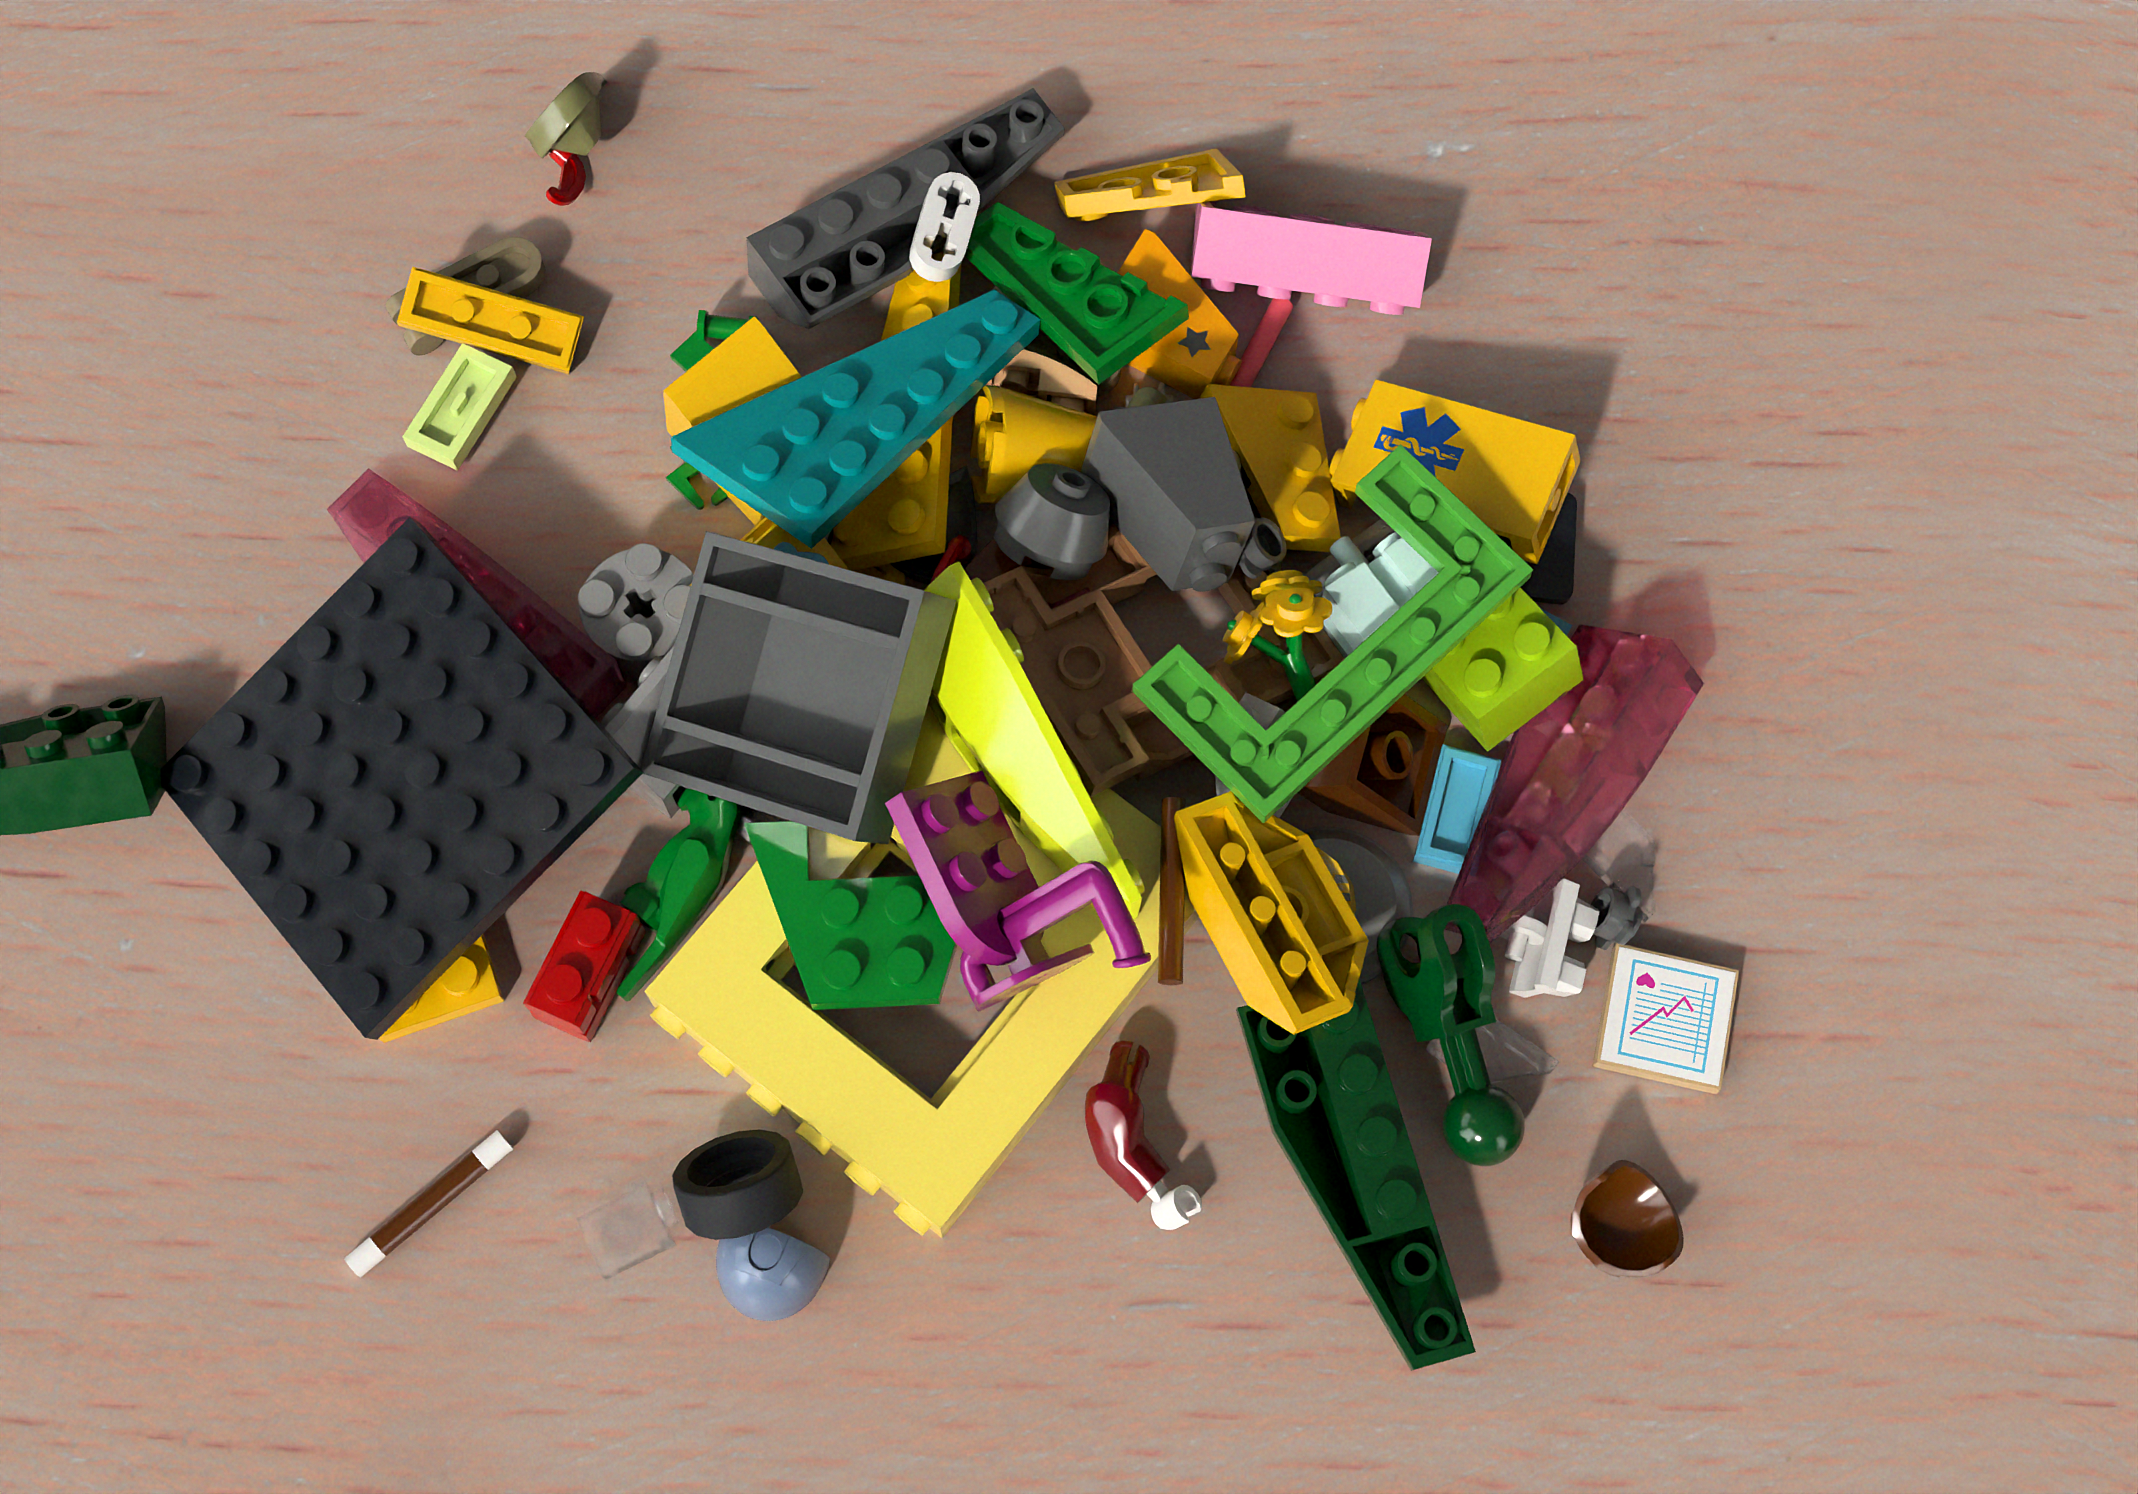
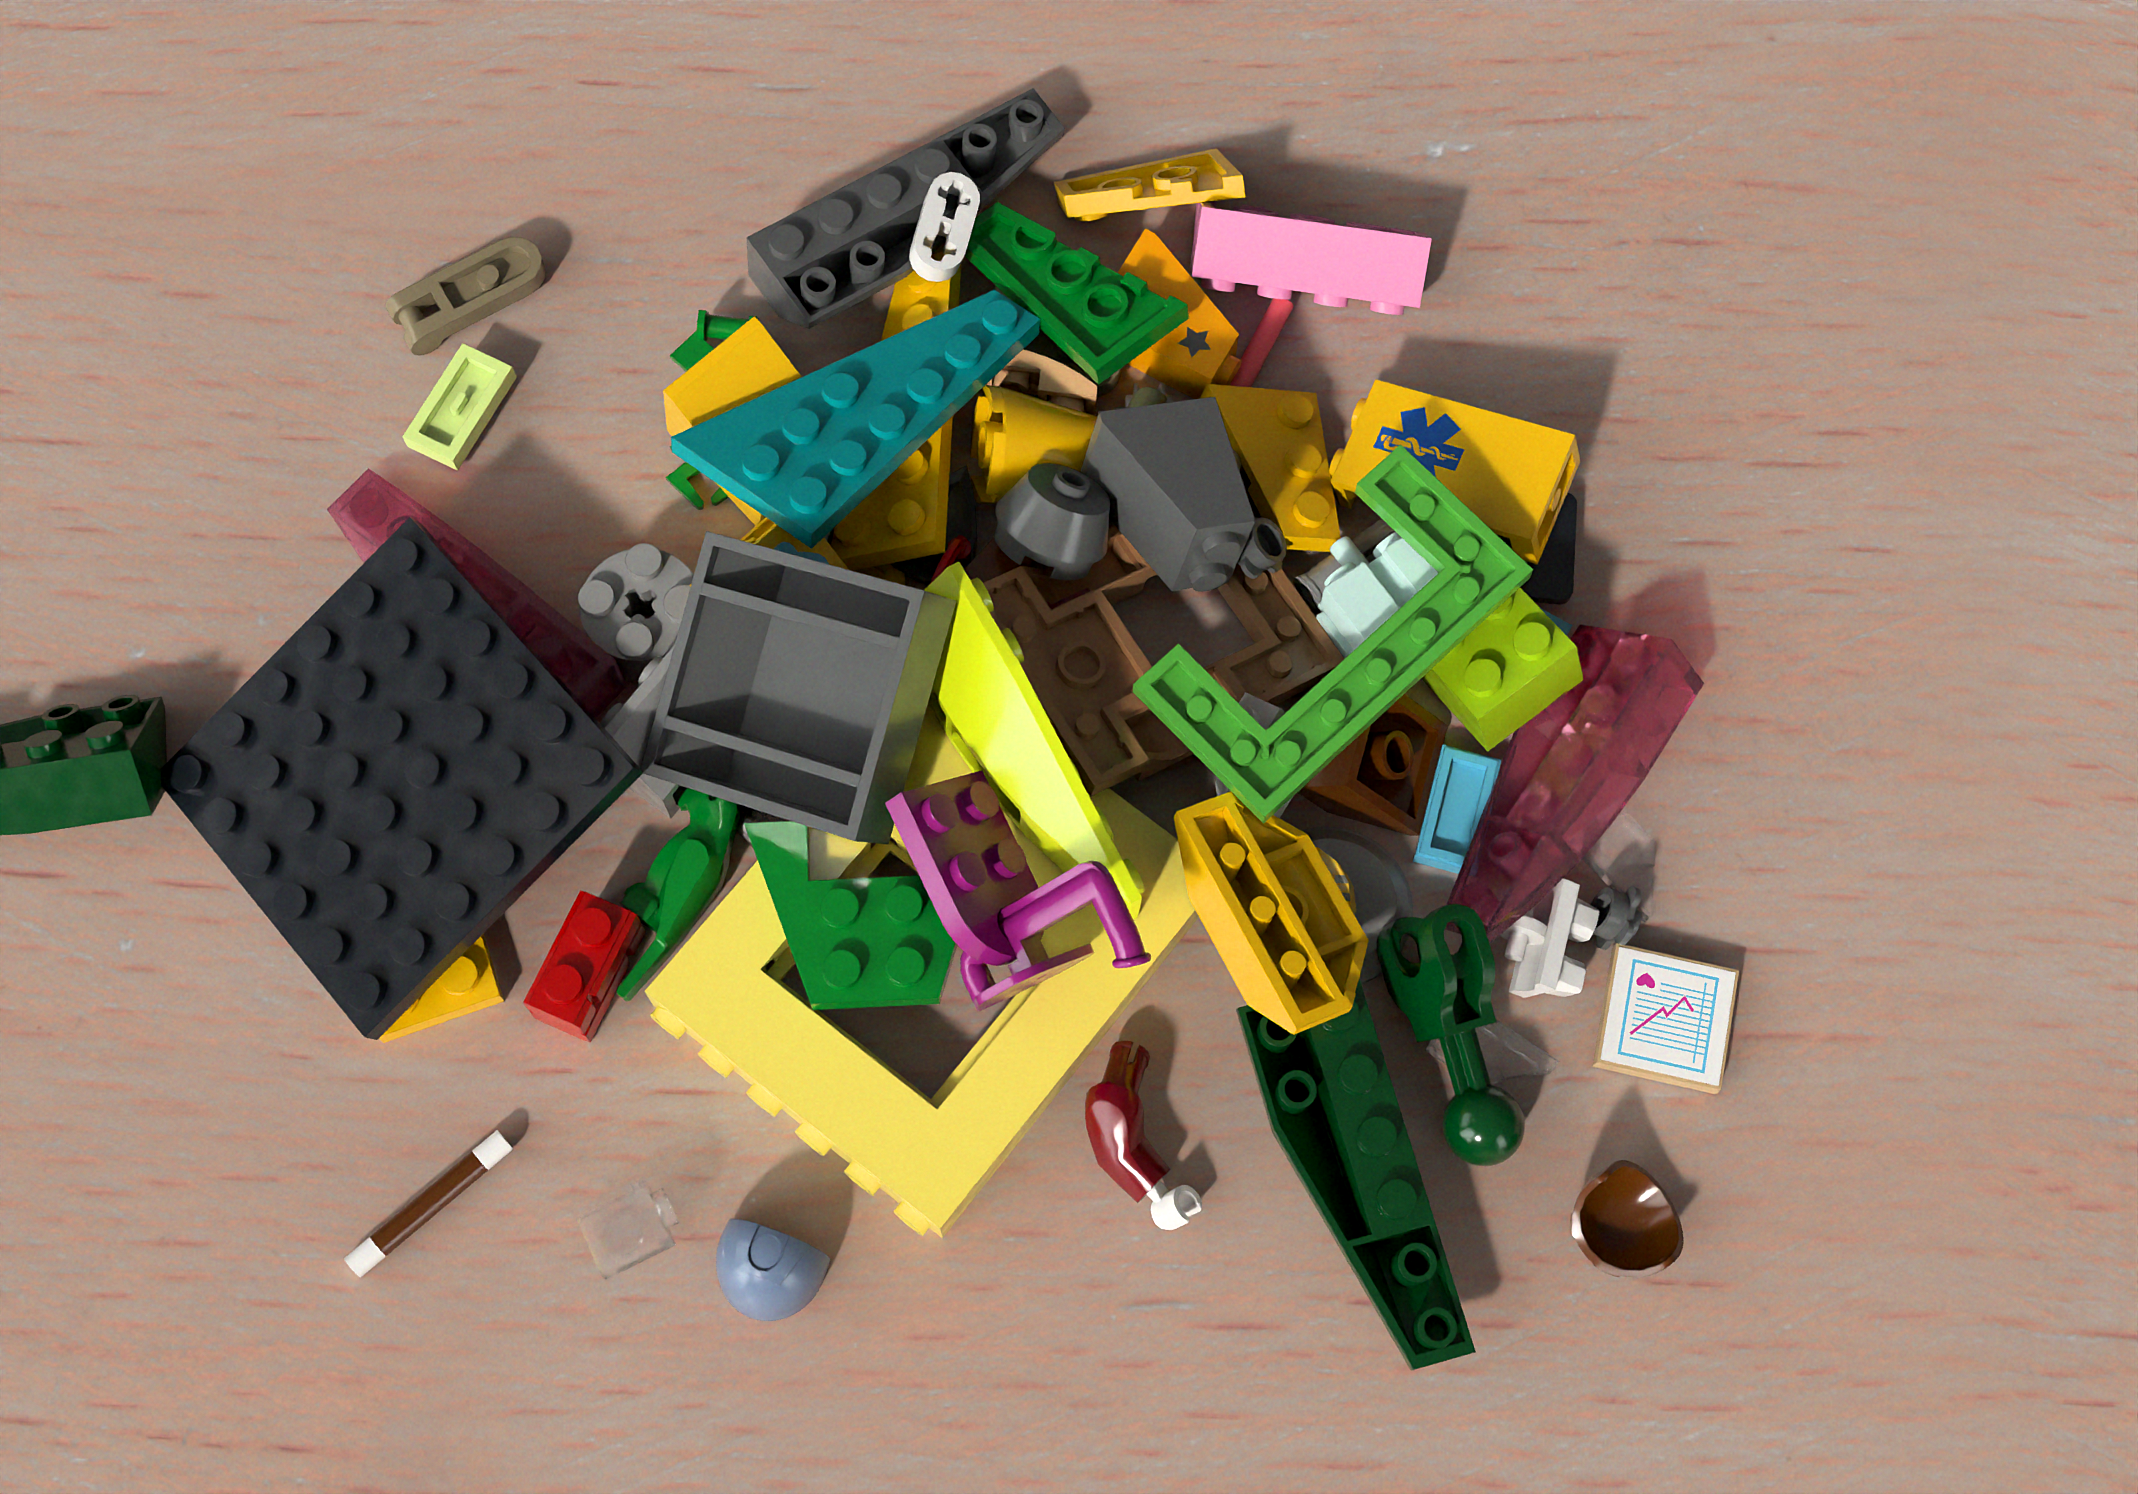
yellow tile [397,266,584,375] -> none
olive piece [525,72,607,206] -> none
black tyre [672,1129,803,1240] -> none
reddish brown bar [1158,797,1186,985] -> none
yellow plant [1223,570,1333,702] -> none

